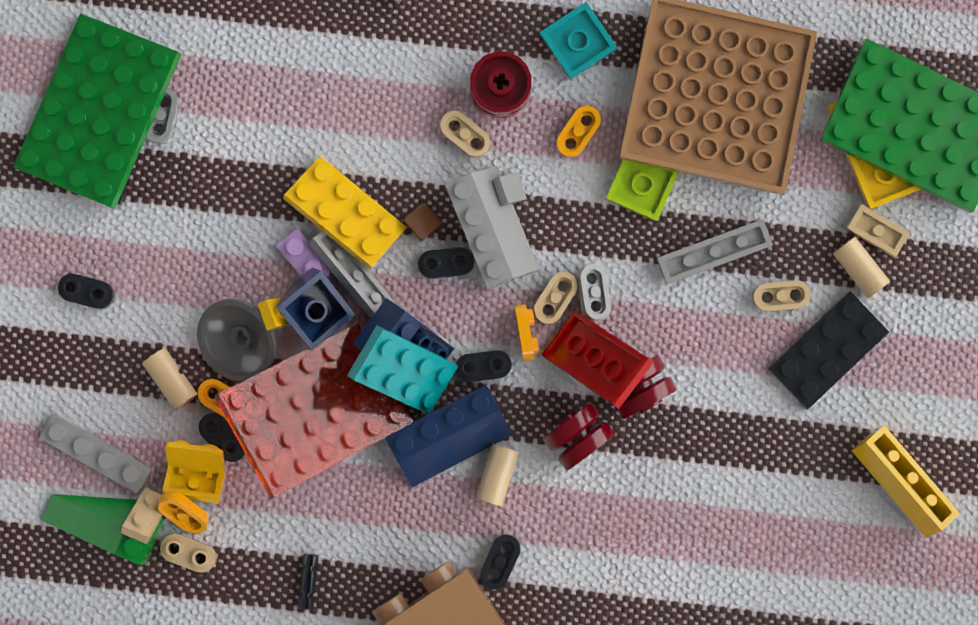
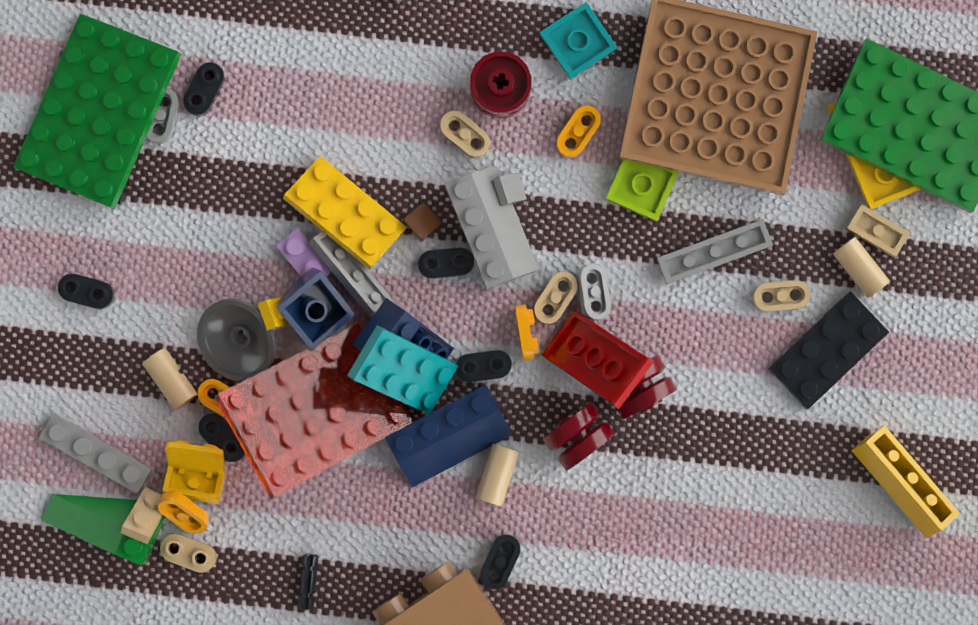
none -> black plate [183,62,225,117]

